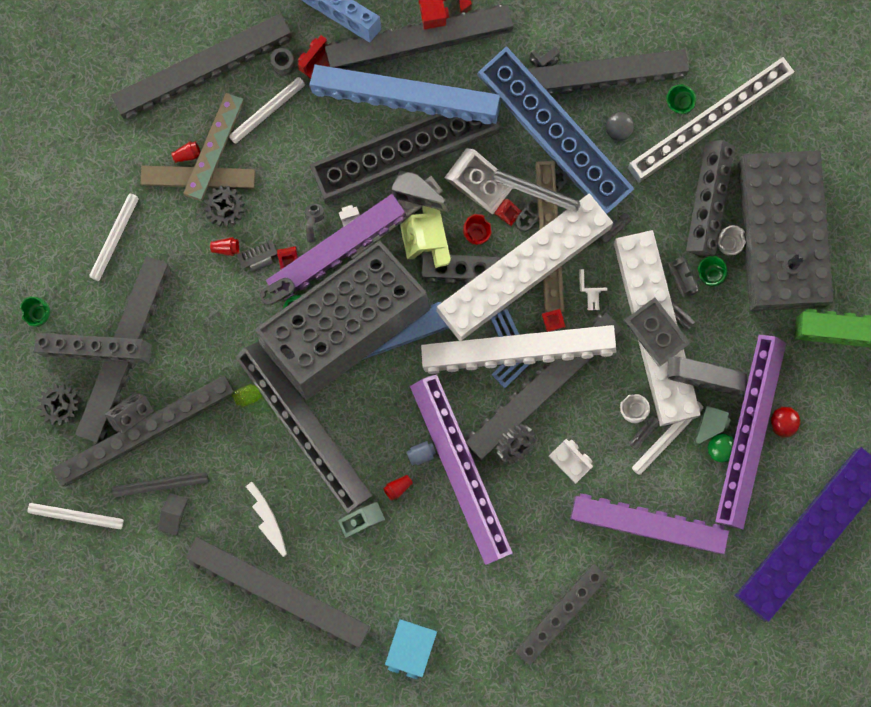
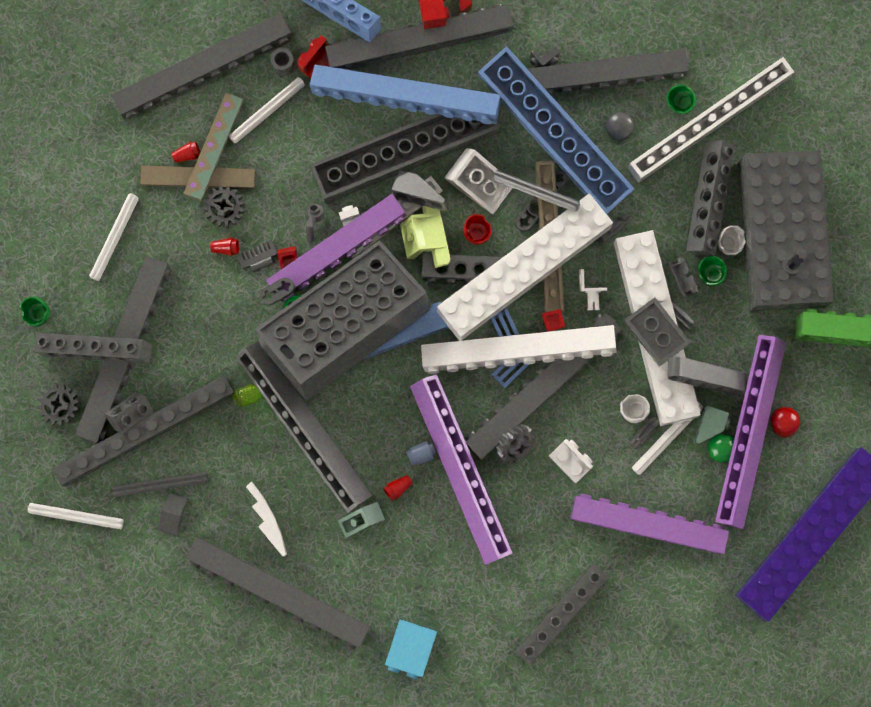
red slope [494,199,522,226] -> none

